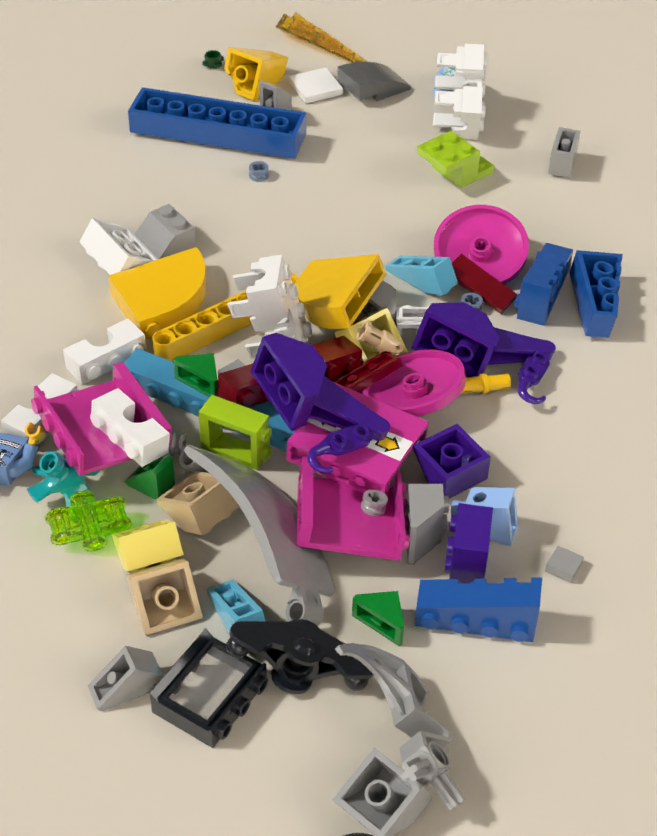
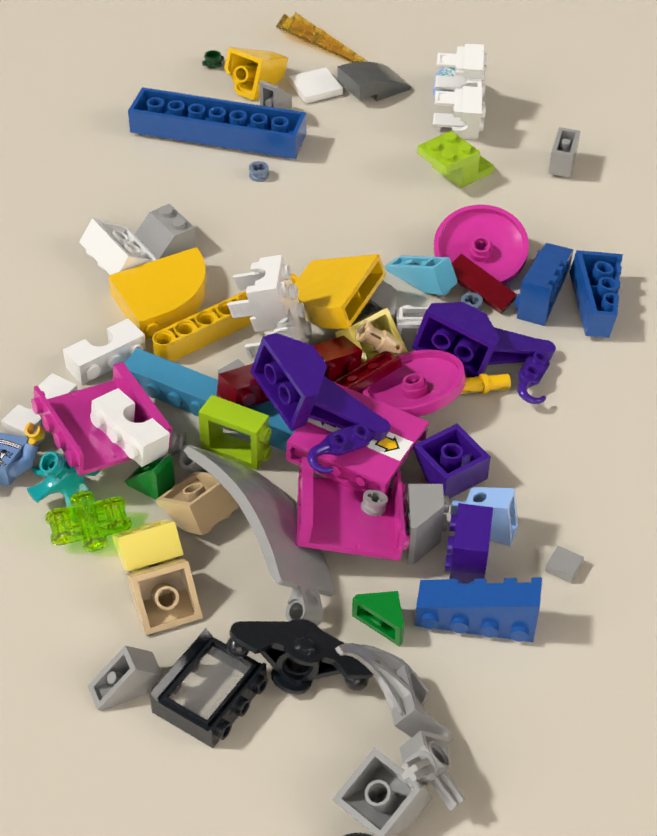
green slope [173,353,218,397] -> none
medium azure slope [206,579,265,652] -> none

